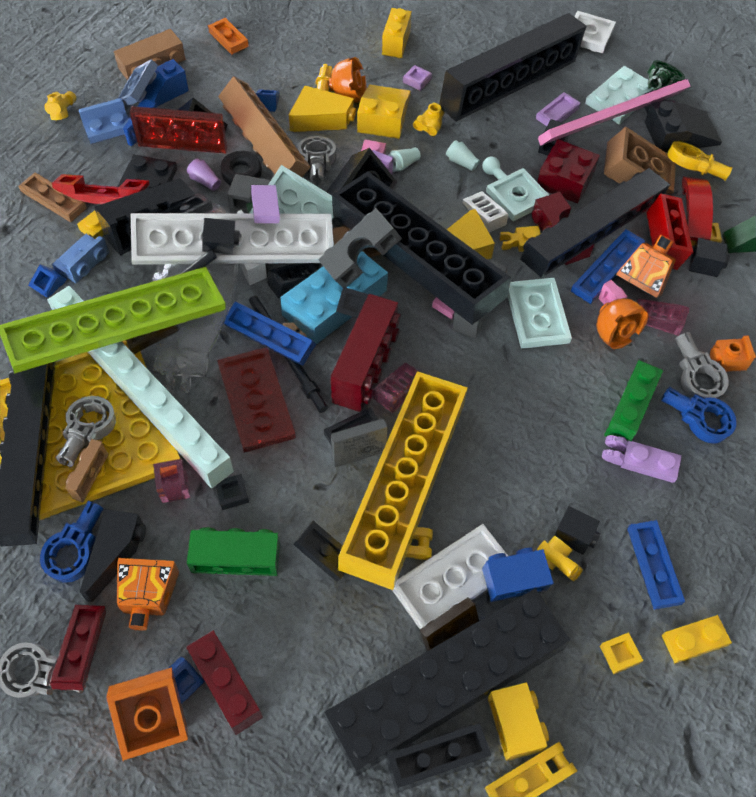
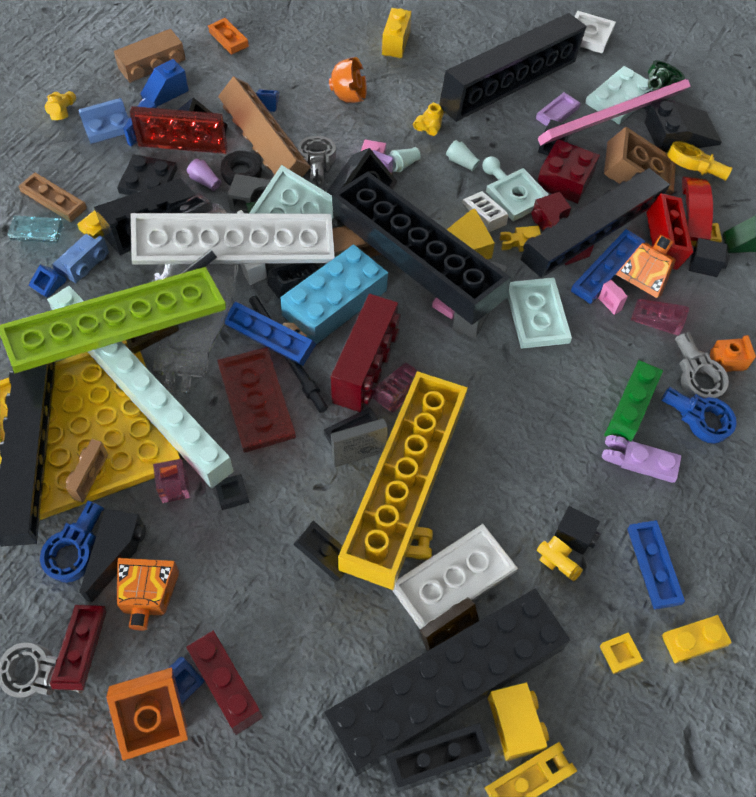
red slope [52,174,150,204] -> none
light grey pin [56,396,116,467] -> none
sand blue plate [117,60,158,107] -> none
green brick [187,527,280,576] -> none
black brick [202,218,240,255] -> none
lavender tile [251,185,280,223] -> none
yellow slope [289,86,356,132] -> none
yellow axle [316,64,333,92] -> none
dark grey arch [318,208,402,287] -> none
black plate [336,287,368,318] -> none
yellow slope [357,85,411,139] -> none
lavender tile [403,65,432,91] -> none
blue brick [482,548,554,602] -> none
orange cylinder [596,298,649,349] -> none
none -> clear light blue plate [8,216,63,243]

